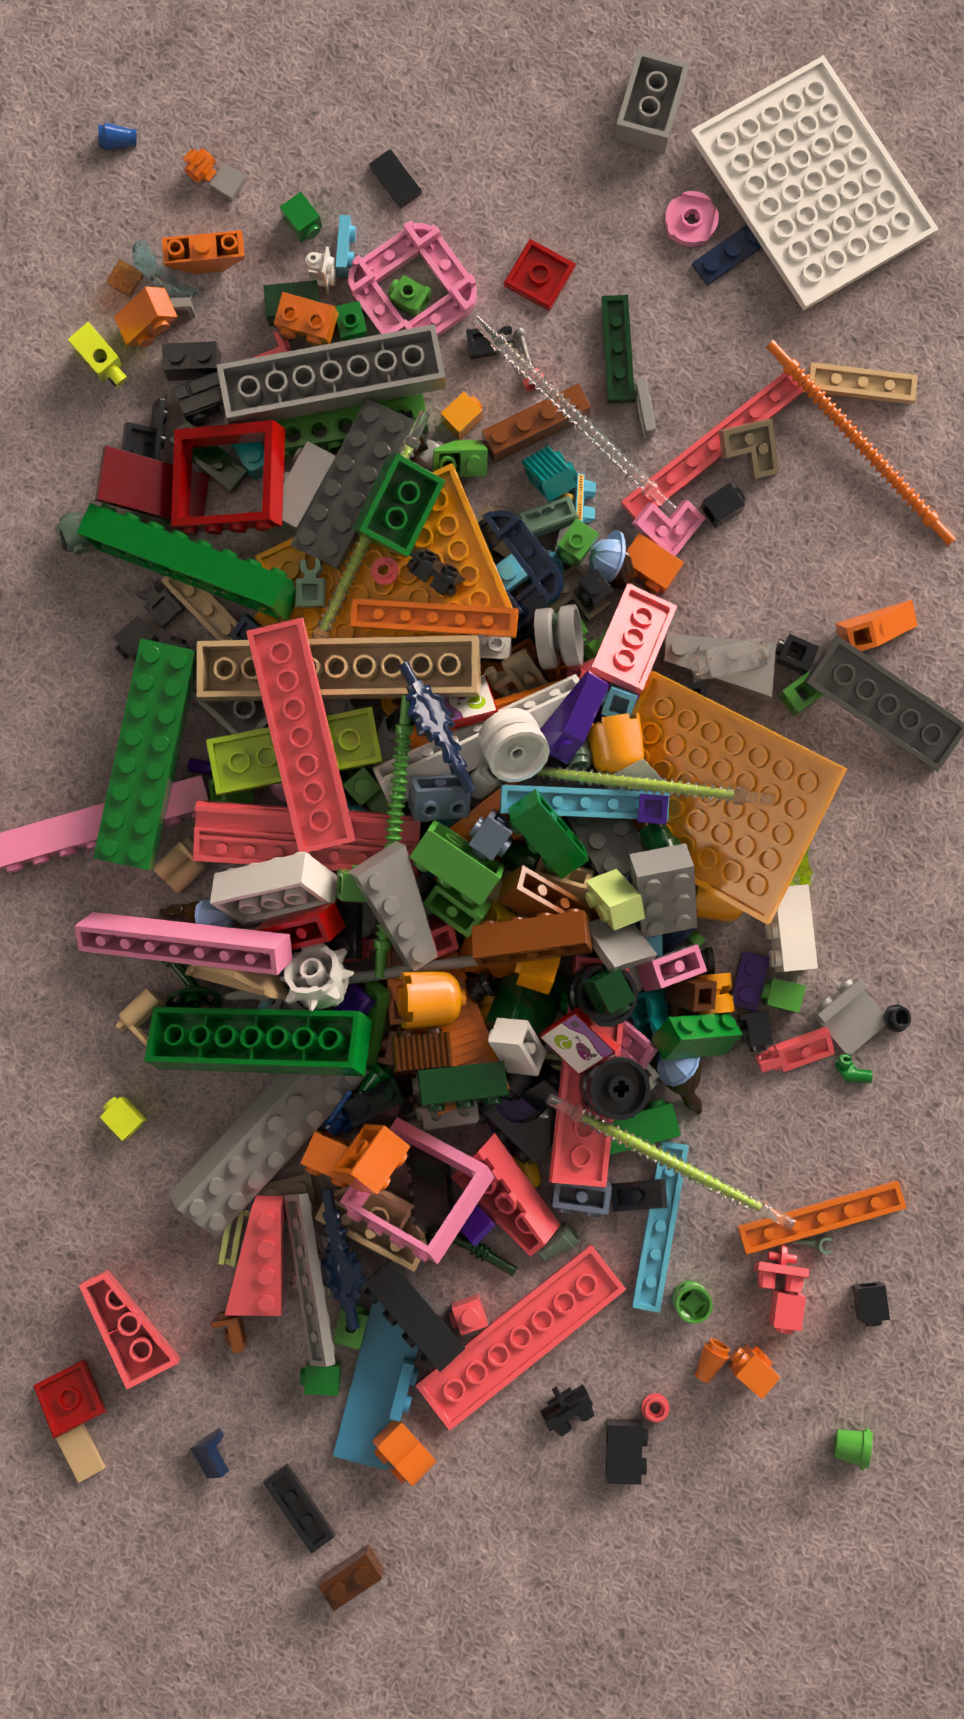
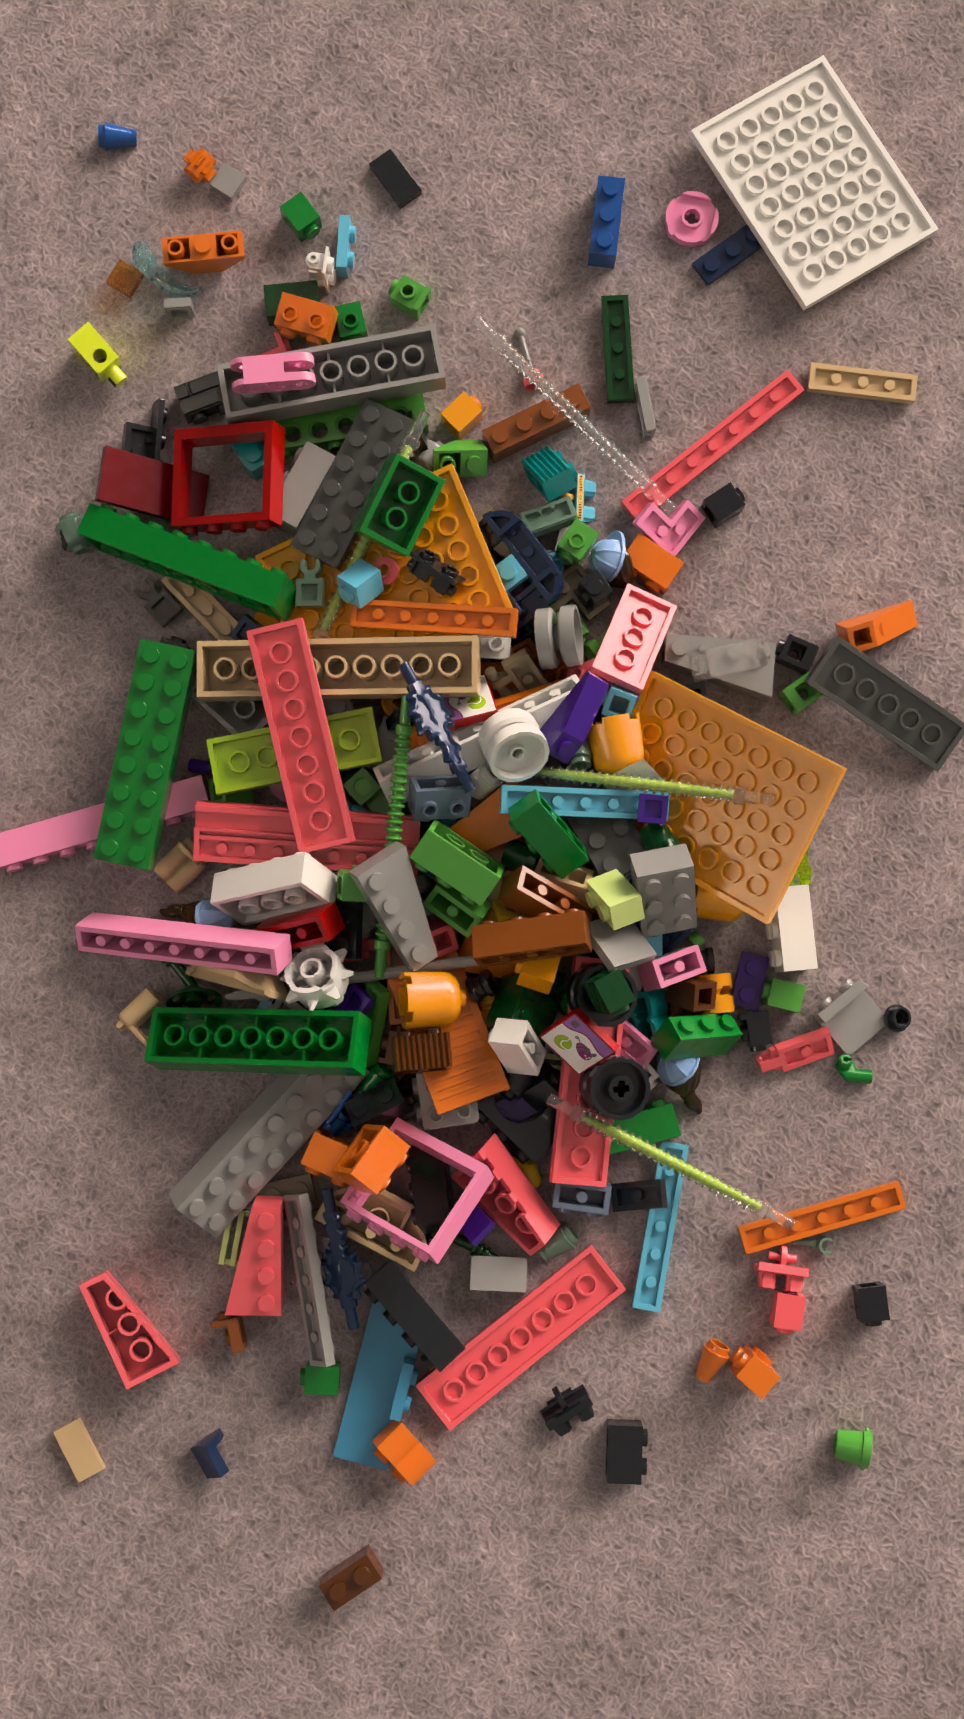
red tile [33,1360,107,1439] -> none
neon yellow brick [100,1096,148,1141] -> none
black brick [113,616,160,661] -> none
orange brick [114,287,177,348] -> none
black brick [162,341,221,381] -> none
dark green plate [169,420,248,494] -> none
black plate [263,1463,335,1554] -> none
bright green brick [333,1303,370,1350] -> none
bright pink plate [348,221,477,337] -> none
dark green brick [417,1061,509,1113] -> none
coral brick [449,1293,488,1336] -> none
black plate [466,325,515,359] -> none
sand blue brick [468,809,513,861] -> none
red tile [504,239,576,312] -> none
light grey brick [614,50,690,154] -> none
coral plate [641,1393,670,1423] -> none
bright green wheel [672,1280,713,1324] -> none
dark tan plate [718,418,779,479] -> none
orange hose [766,340,956,546] -> none
none -> bright pink piece [230,352,316,394]
none -> medium azure brick [337,558,384,609]
none -> light grey panel [470,1256,527,1293]
none -> blue arch [588,175,625,269]

